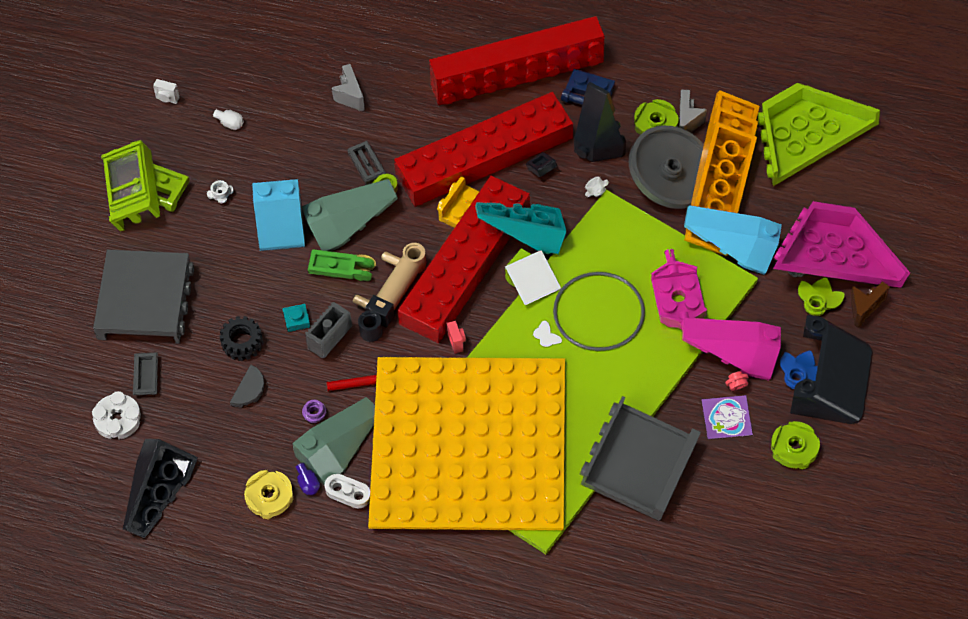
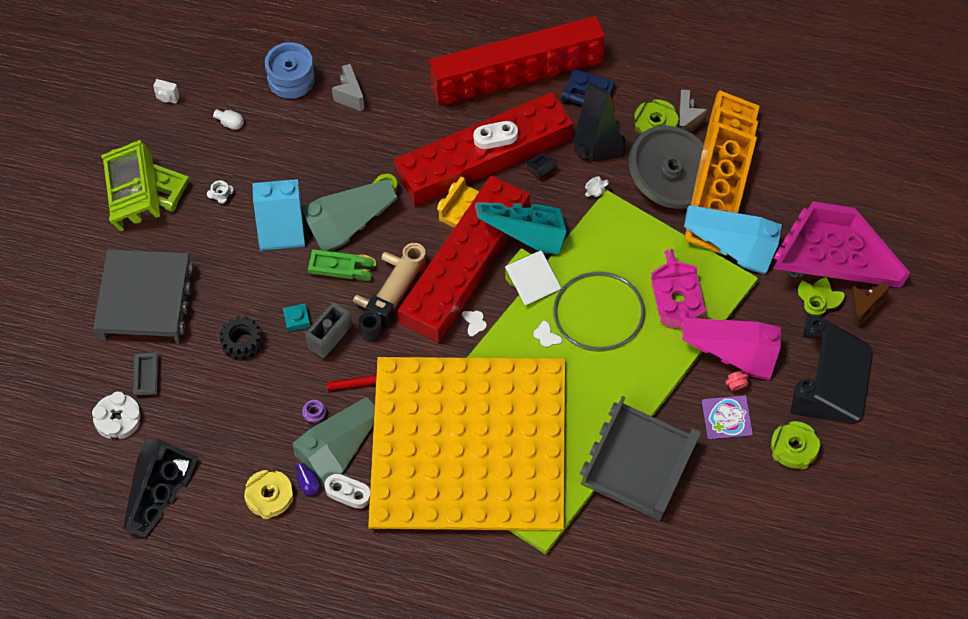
dark grey tile [230,365,265,408] -> none
dark grey tile [347,141,386,185] -> none
coral plate [447,321,466,354] -> none
lime piece [758,83,880,186] -> none
blue plate [780,351,818,389] -> none
none -> medium blue wheel [265,42,315,99]
none -> white sticker [462,311,487,336]
none -> white plate [473,121,518,149]

